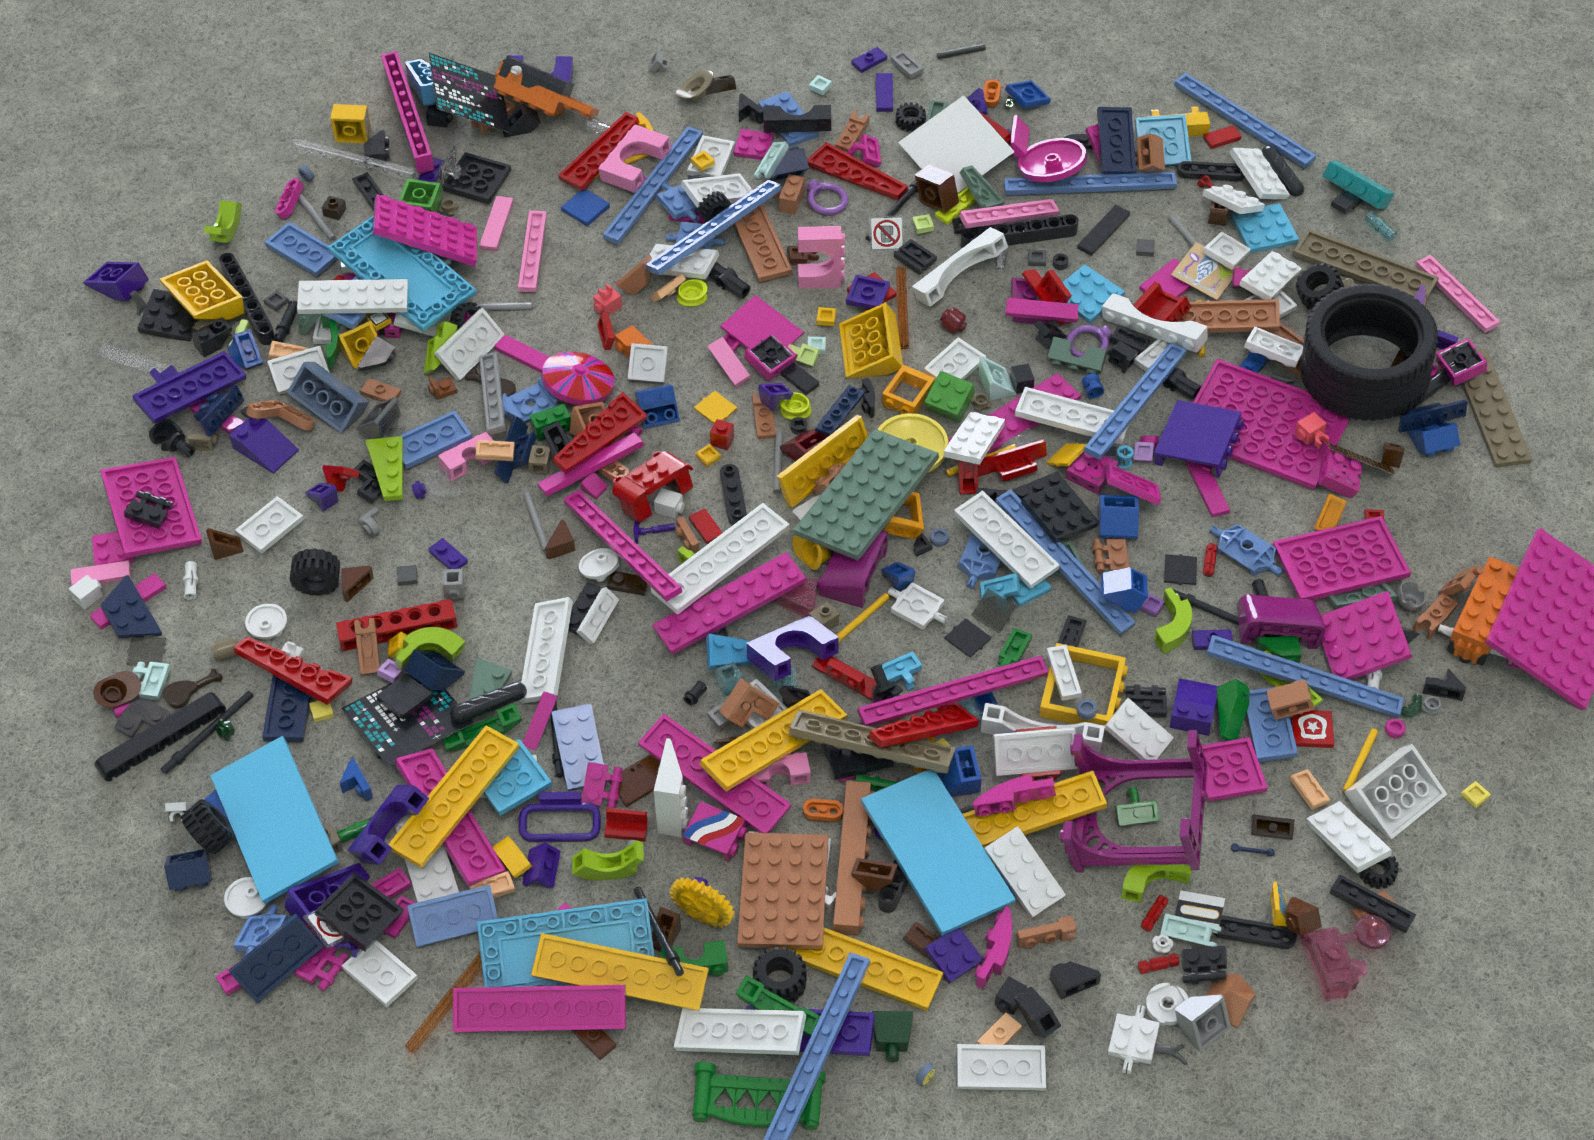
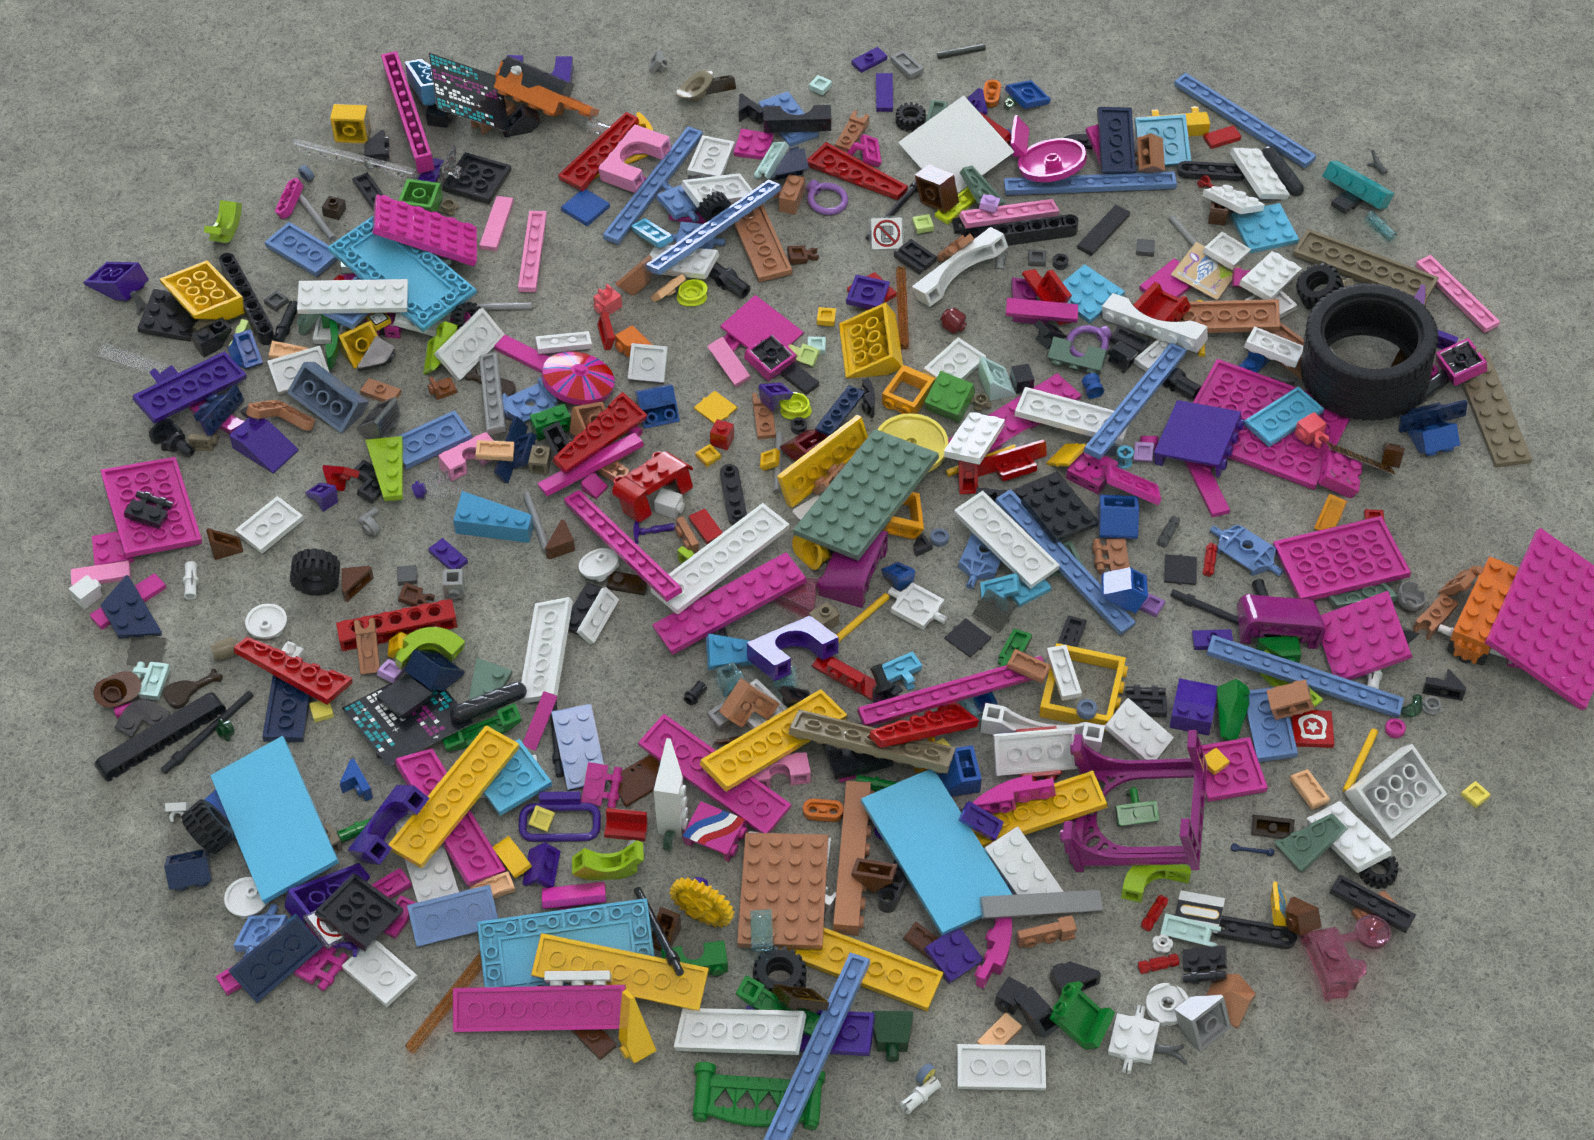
yellow plate [691,150,715,172] -> none
bright pink arch [798,226,845,288] -> none
lime arch [1154,587,1192,654] -> none
none -> reddish brown plate [398,582,435,607]
none -> dark azure wedge [453,491,534,543]
none -> light yellow tile [529,805,555,832]
none -> white plate [535,331,592,354]
none -> dark pink tile [542,881,606,909]
none -> white plate [544,971,612,986]
none -> yellow slope [618,990,657,1064]
none -> medium azure plate [631,218,673,248]
none -> clear green tile [663,830,676,851]
none -> clear light blue tile [750,909,774,951]
none -> yellow tile [760,448,780,471]
none -> dark brown plate [772,984,829,1013]
none -> white pin [900,1076,941,1114]
none -> nougat plate [937,234,974,262]
none -> dark purple plate [958,801,1004,841]
none -> lavender plate [979,194,1000,213]
none -> light grey tile [979,890,1103,919]
none -> nougat plate [1006,649,1051,684]
none -> green panel [1050,981,1115,1050]
none -> dark grey axle [1157,516,1180,548]
none -> yellow tile [1205,748,1230,775]
none -> medium azure tile [1244,386,1324,447]
none -> sand green wing [1274,813,1348,873]
none -> dark grey bar [1367,150,1388,175]

